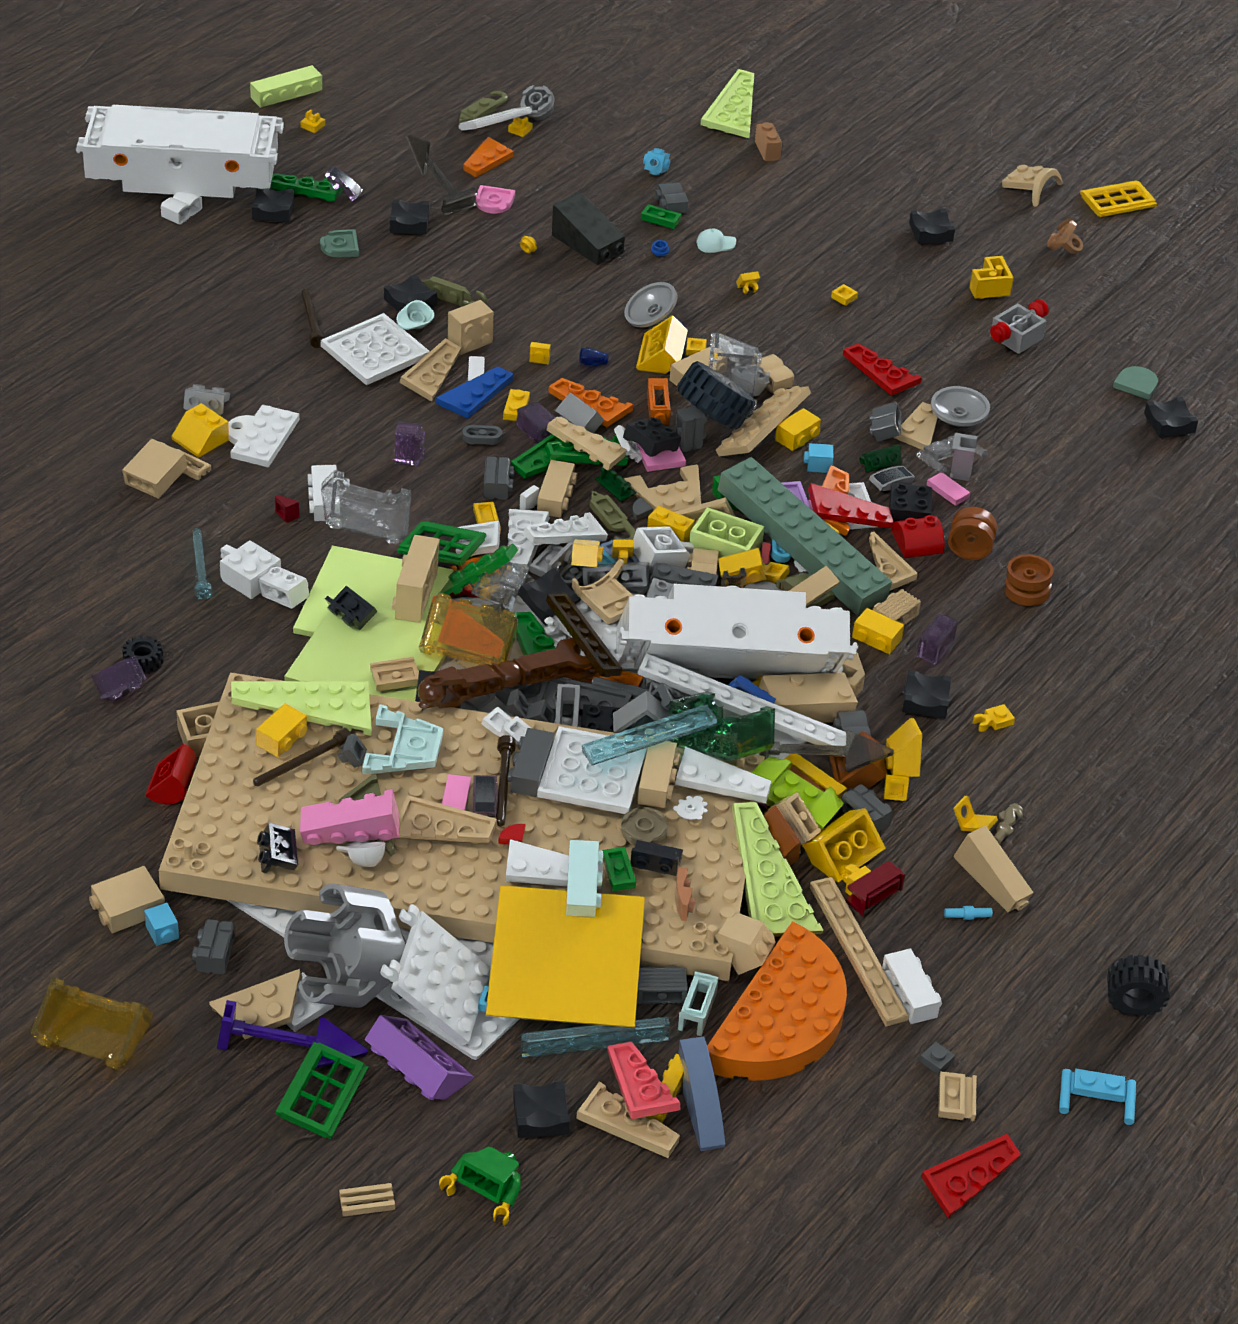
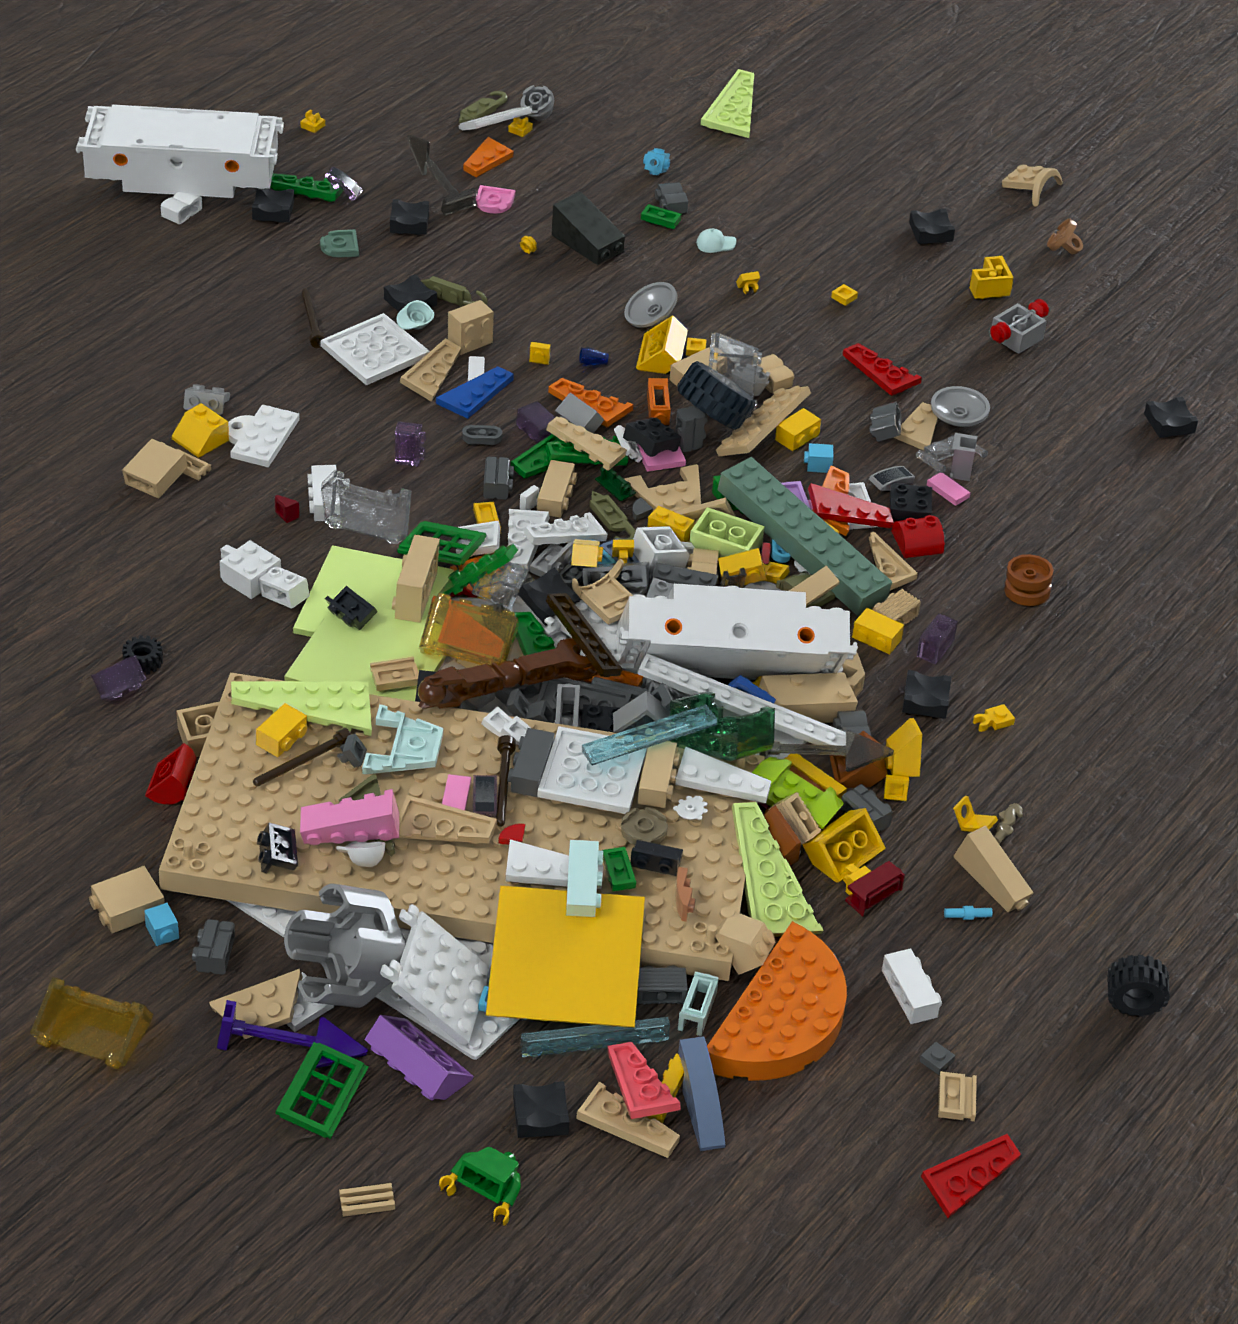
clear light blue piece [193,528,212,600] -> none
yellowish green brick [250,65,322,108] -> none
yellow plate [503,389,530,422] -> none
blue plate [651,240,669,257] -> none
medium nougat brick [755,122,782,161] -> none
tan tile [810,877,909,1027] -> none
dark green hinge [859,444,902,472] -> none
dark orange wheel [948,507,998,560] -> none
medium azure plate [1059,1069,1136,1125] -> none
yellow piece [1080,180,1157,217] -> none
sand green tile [1113,366,1158,400] -> none

